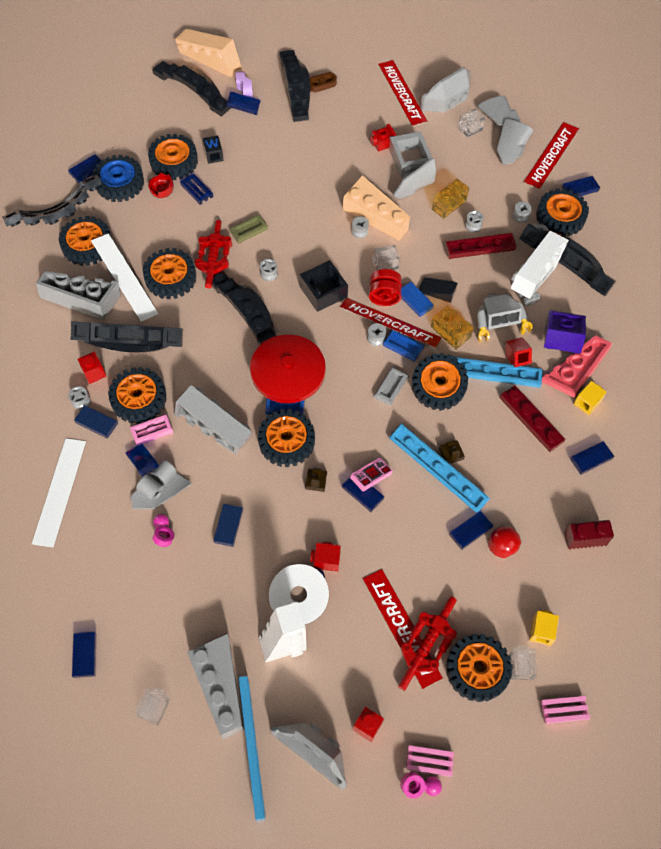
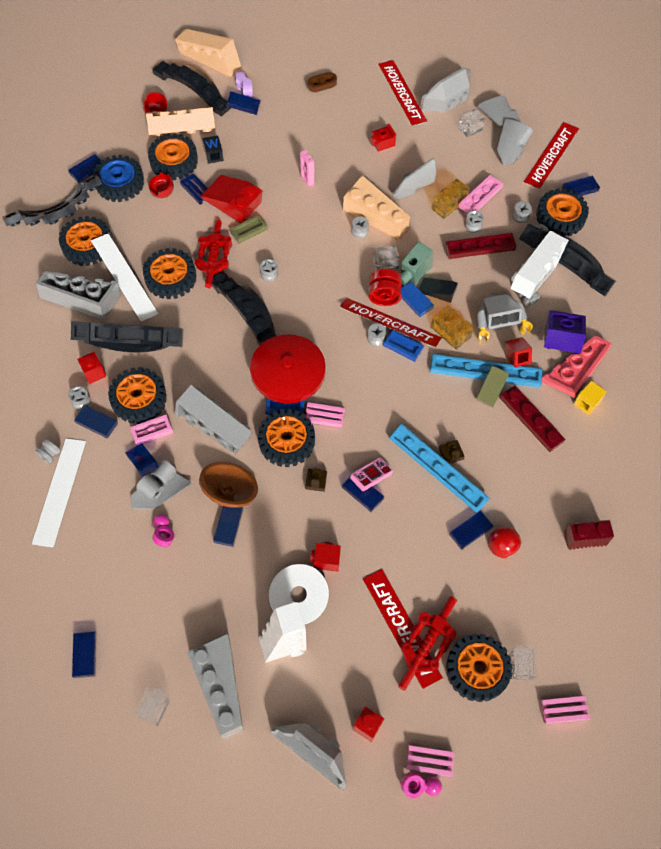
dark azure tile [239,676,266,821] -> none
black piece [279,50,310,122] -> none
black container [299,260,348,312] -> none
light grey tile [374,367,408,406] -> none
light grey window [389,131,432,177] -> none
wheel [412,353,468,411] -> none
yellow brick [530,610,559,646] -> none
clear blue tile [570,441,615,475] -> none
none -> light grey wheel [35,439,60,464]
none -> red hair [143,92,168,114]
none -> light nougat wedge [146,107,215,136]
none -> dark orange dish [199,462,258,508]
none -> red slope [201,175,263,223]
none -> bright pink tile [300,150,314,186]
none -> bright pink tile [306,402,345,428]
none -> sand green torso [401,241,433,285]
none -> bright pink plate [459,175,503,214]
none -> olive tile [476,366,509,407]

